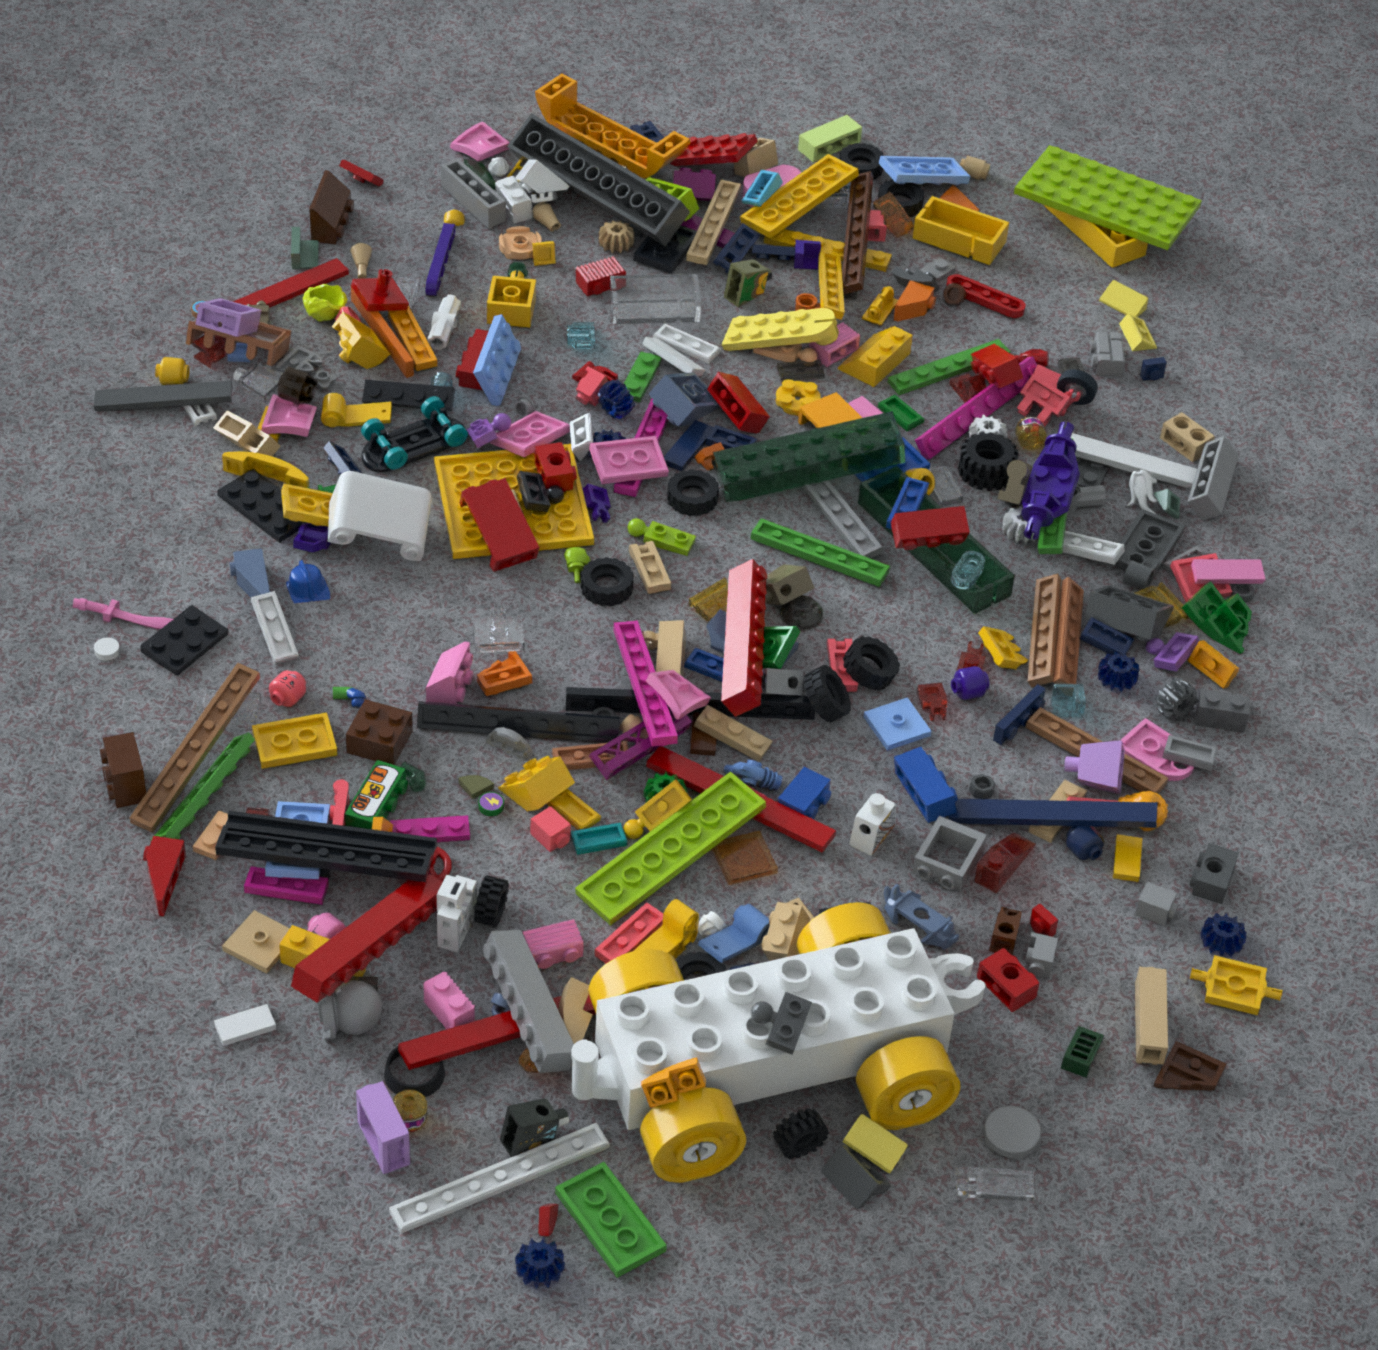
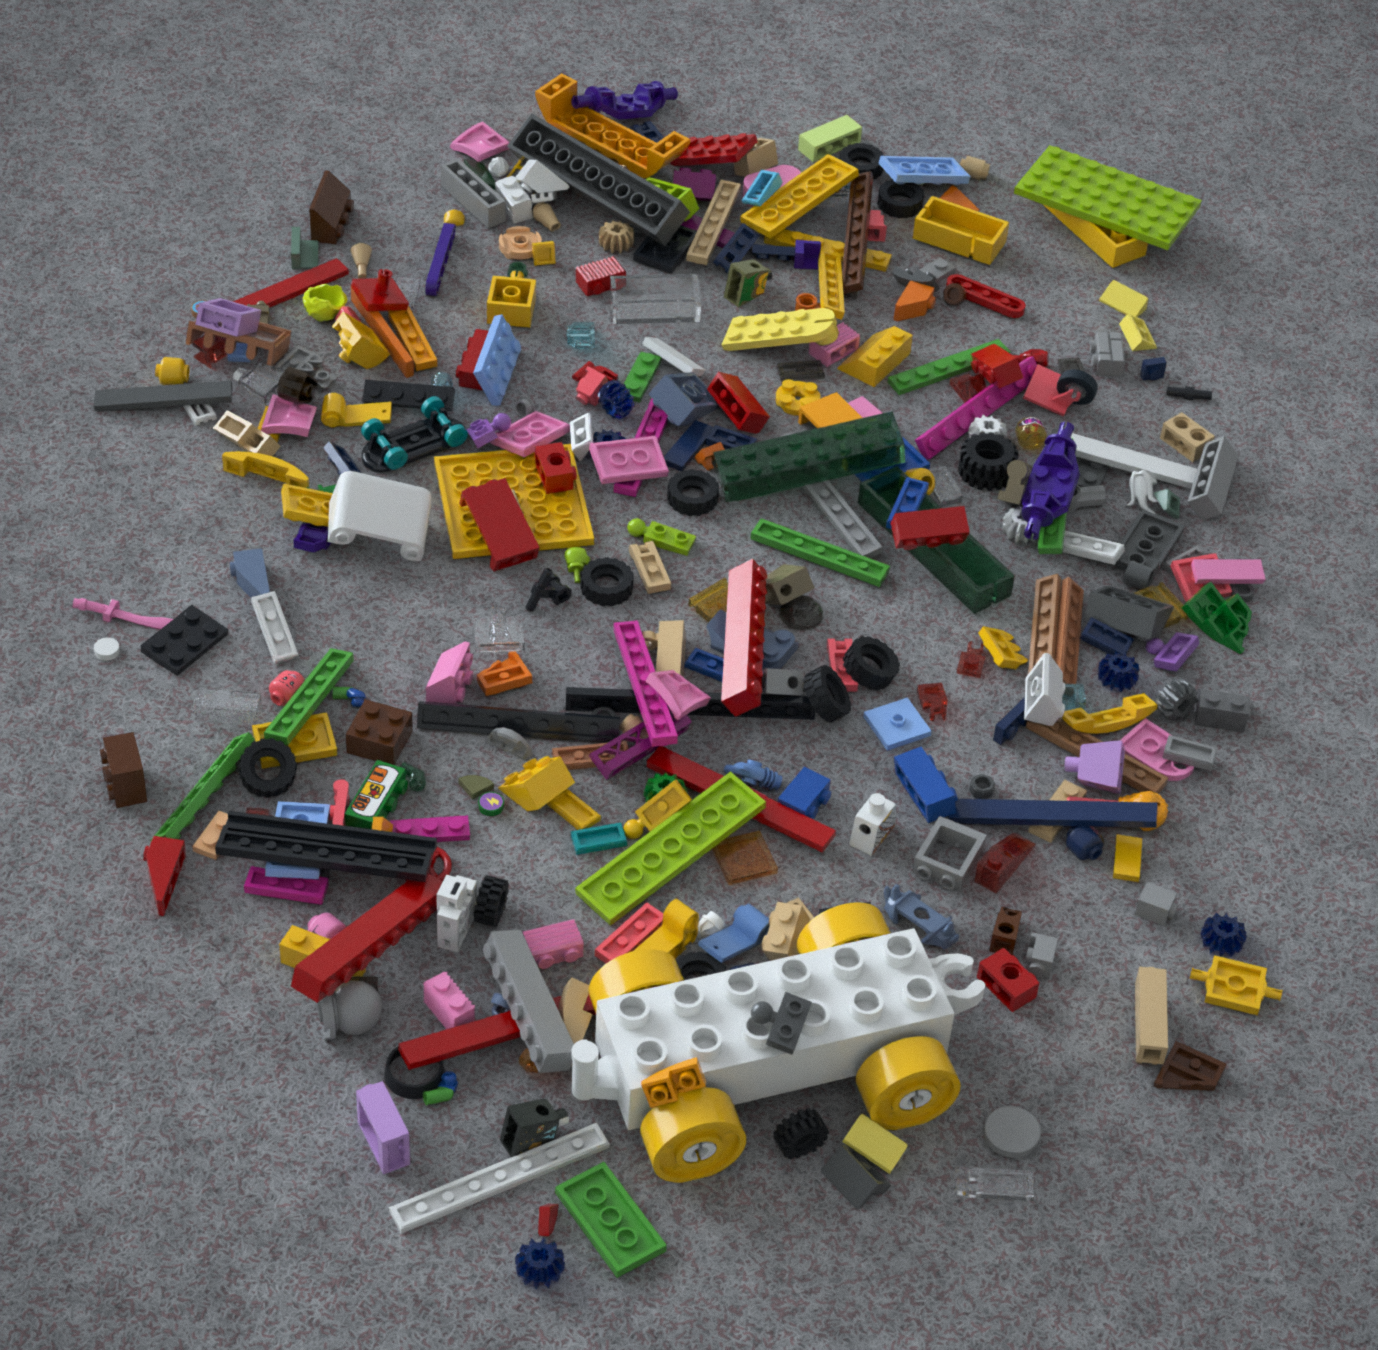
medium nougat plate [129,662,260,833] -> none
white tile [214,1004,276,1046] -> none
black plate [217,469,306,543] -> none
tan plate [222,910,290,974] -> none
blue piece [286,560,330,603] -> none
red plate [339,159,384,187] -> none
clear yellow head [393,1090,428,1132] -> none
white piece [428,295,461,350] -> none
black plate [516,471,564,512] -> none
coral brick [530,806,571,852] -> none
dark purple plate [583,483,611,523] -> none
white tile [653,324,721,364] -> none
reddish brown tile [690,712,716,756] -> none
tan plate [694,705,773,762] -> none
light nougat plate [753,344,817,365] -> none
green plate [762,626,801,669] -> none
yellow hinge [862,286,898,326] -> none
clear orange slope [873,192,914,238] -> none
green tile [878,394,924,431] -> none
clear light blue plate [951,551,985,589] -> none
dark purple head [951,666,990,700] -> none
coral plate [1017,374,1071,427] -> none
red plate [1029,904,1058,937] -> none
dark green slope [1061,1026,1104,1078] -> none
light orange hinge [1187,640,1239,689] -> none
dark grey brick [1190,843,1239,904] -> none
none -> black tyre [239,738,297,798]
none -> bright green plate [264,648,354,746]
none -> arm [423,1071,458,1105]
none -> black piece [525,568,572,612]
none -> dark purple plate [571,81,678,120]
none -> white slope [1024,653,1065,726]
none -> yellow slope [1062,693,1158,734]
none -> black bar [1166,386,1212,400]

